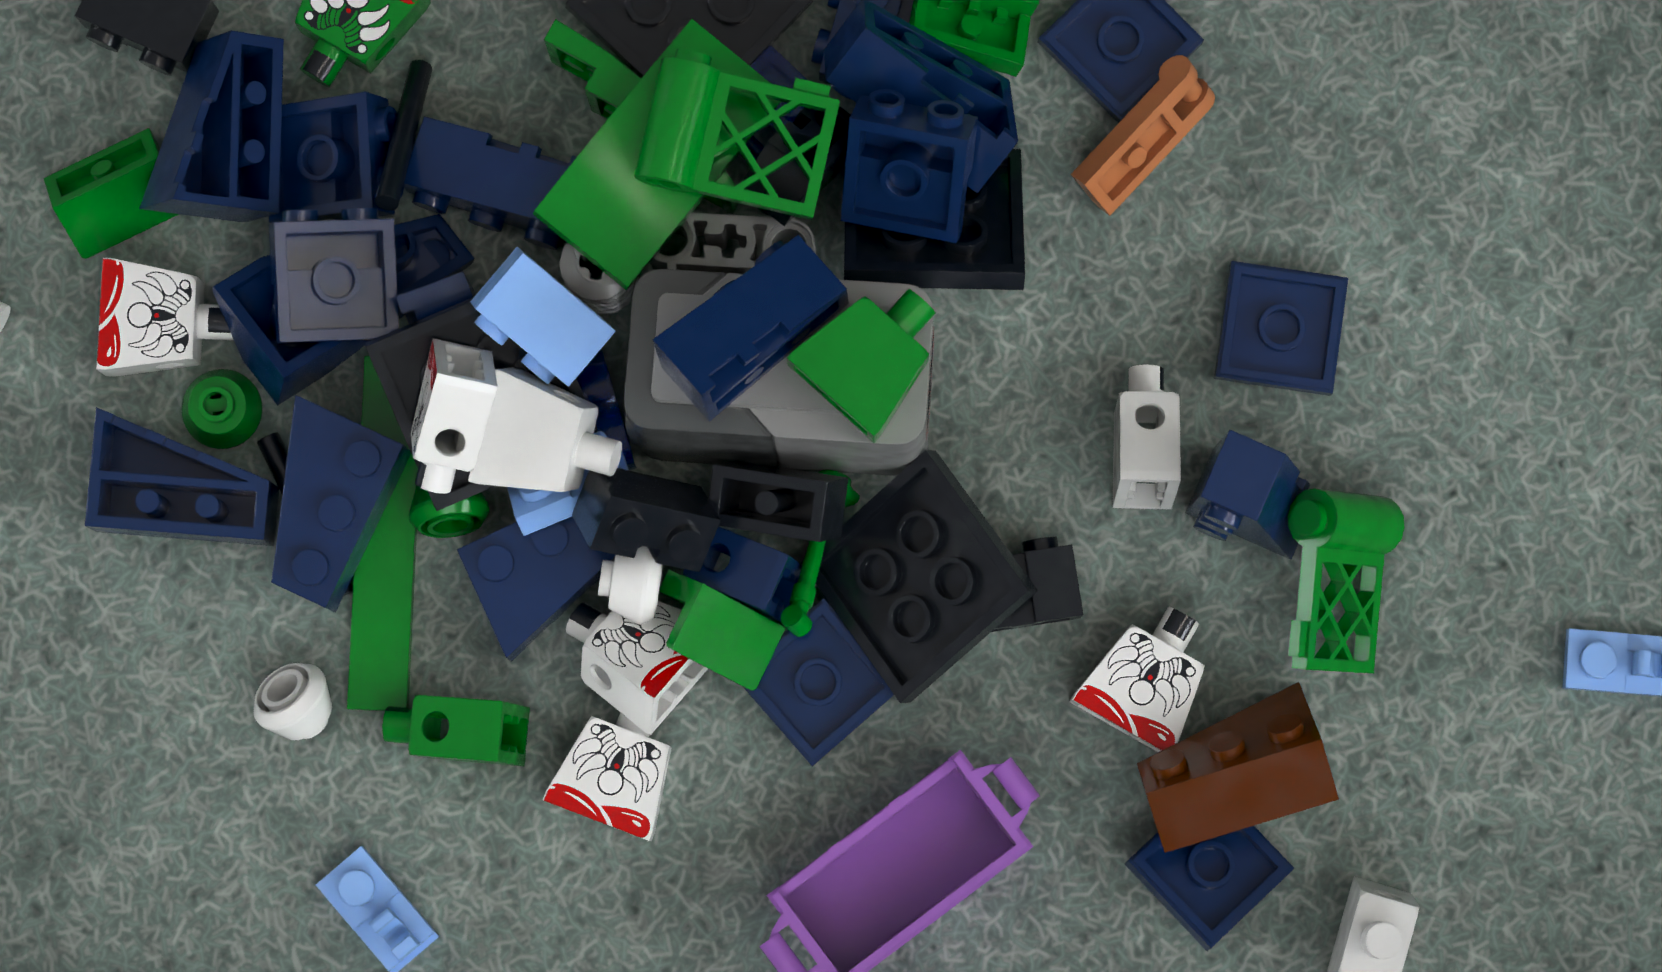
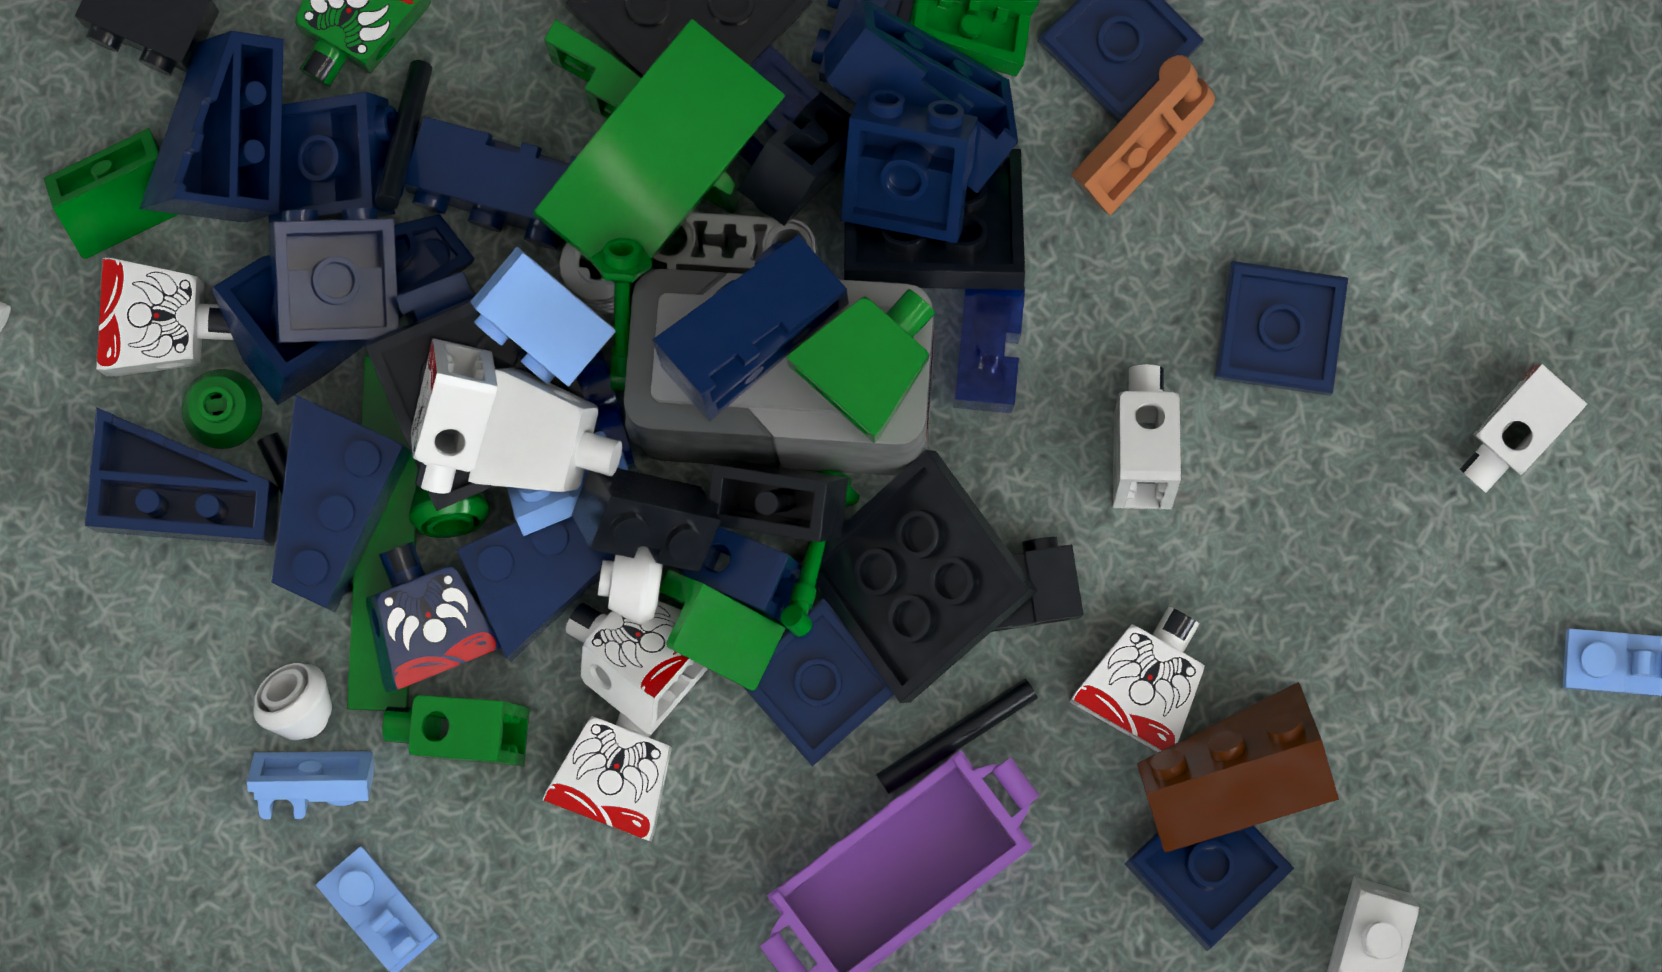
green piece [634,49,840,220] -> none
dark blue wedge [1185,430,1310,560] -> none
green piece [1288,488,1405,674] -> none
none -> light blue plate [247,751,374,819]
none -> torso [366,542,501,692]
none -> green piece [591,238,652,391]
none -> black bar [876,678,1038,794]
none -> clear blue brick [953,287,1025,413]
none -> white torso [1459,364,1587,493]

